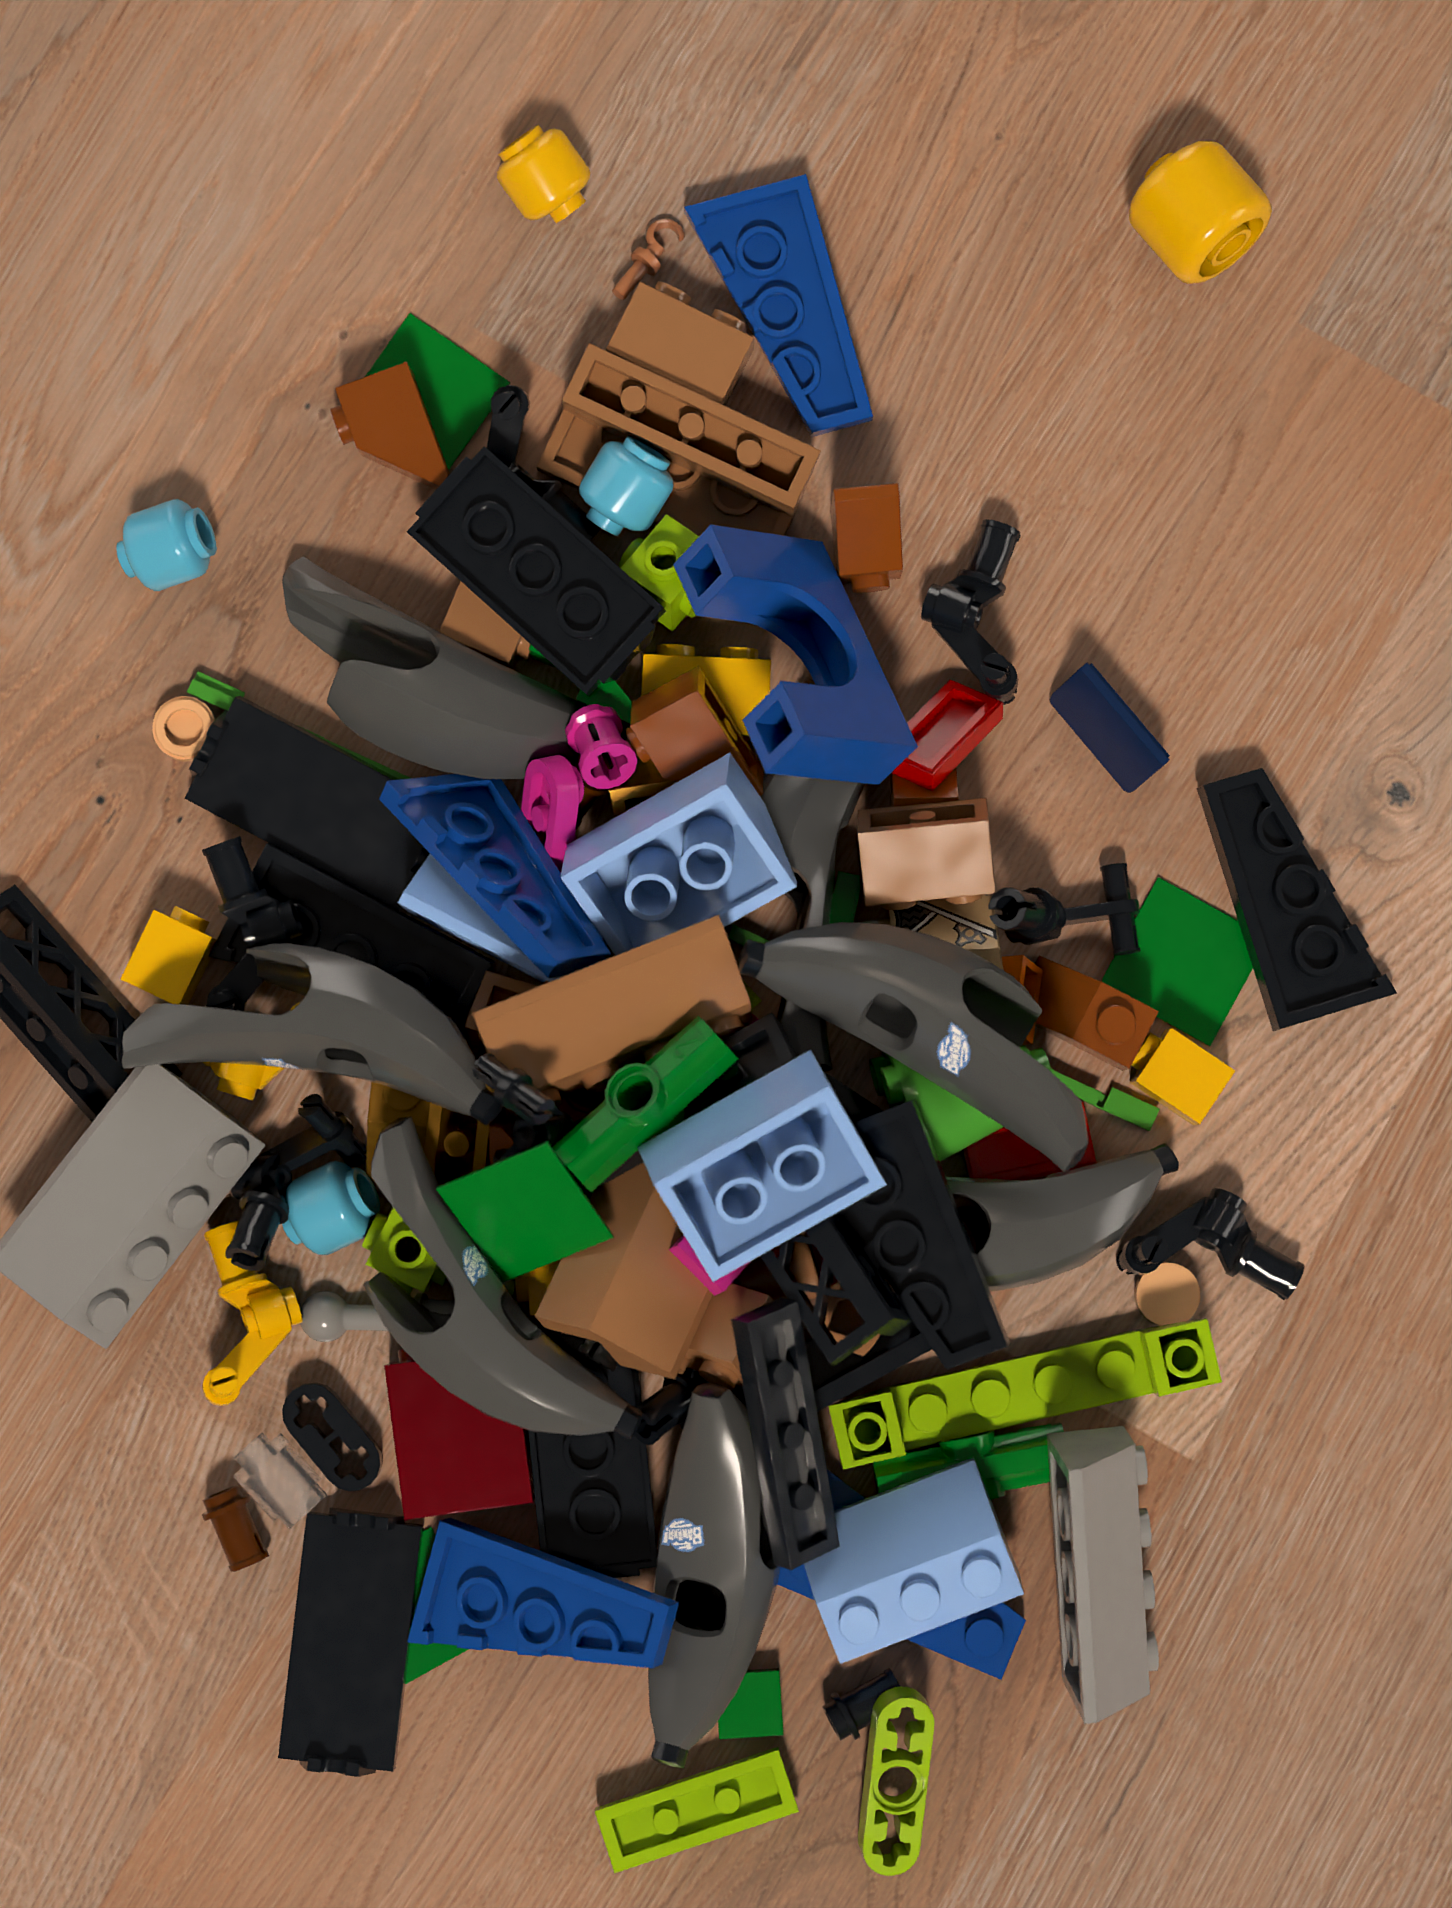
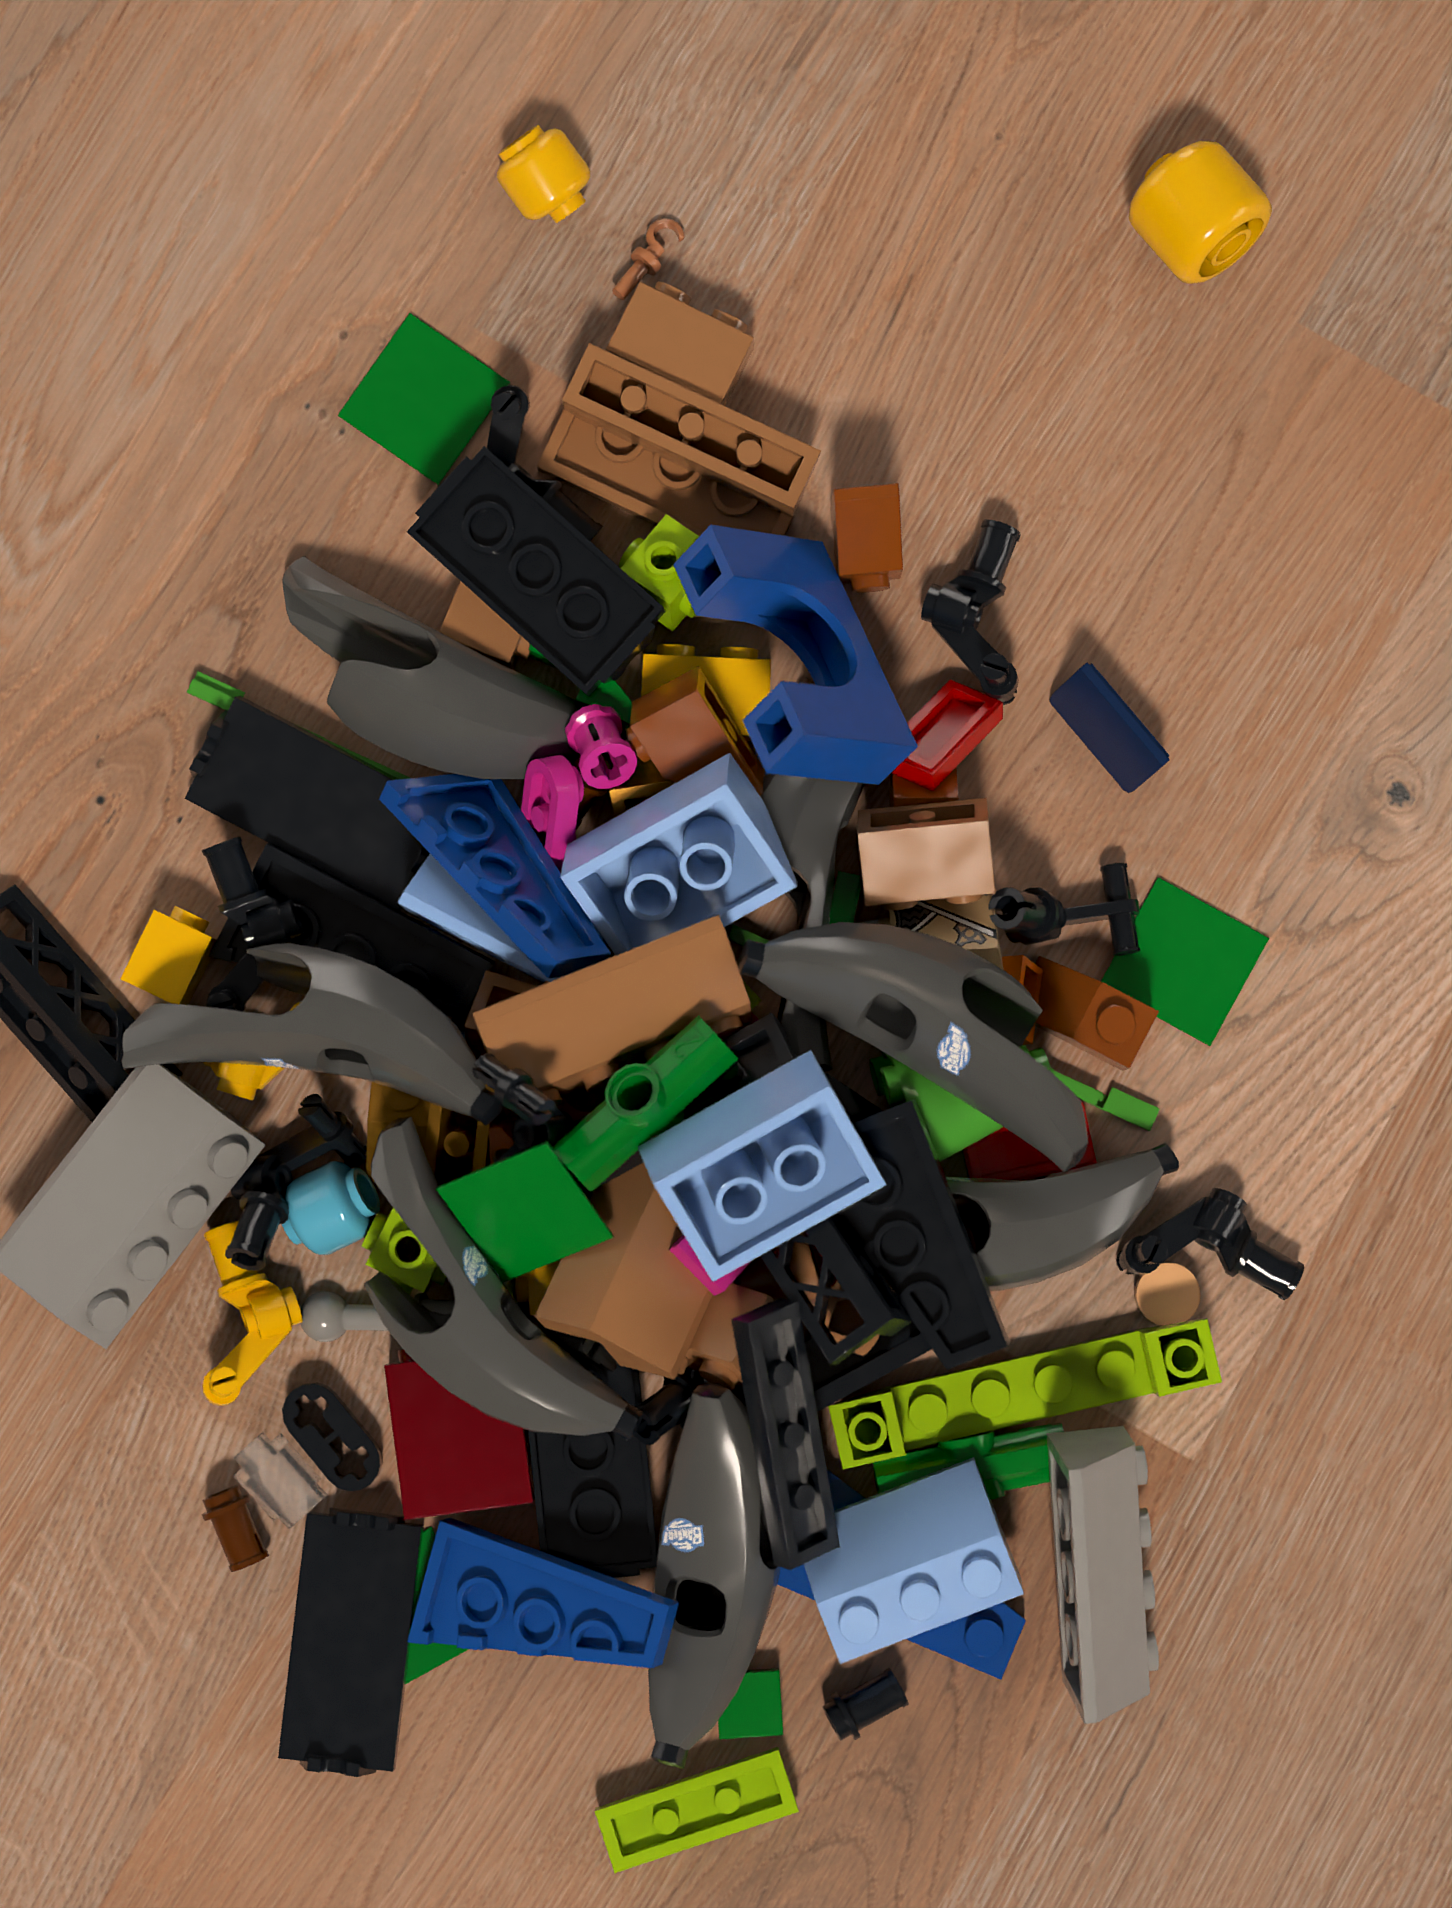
medium azure head [116,499,217,591] -> none
light nougat tile [152,696,216,762] -> none
dark orange slope [330,362,450,490] -> none
medium azure head [579,436,674,536] -> none
blue wing [684,174,873,437] -> none
lime beam [858,1686,935,1876] -> none
yellow brick [1130,1028,1235,1125] -> none
black wing [1197,768,1397,1031] -> none

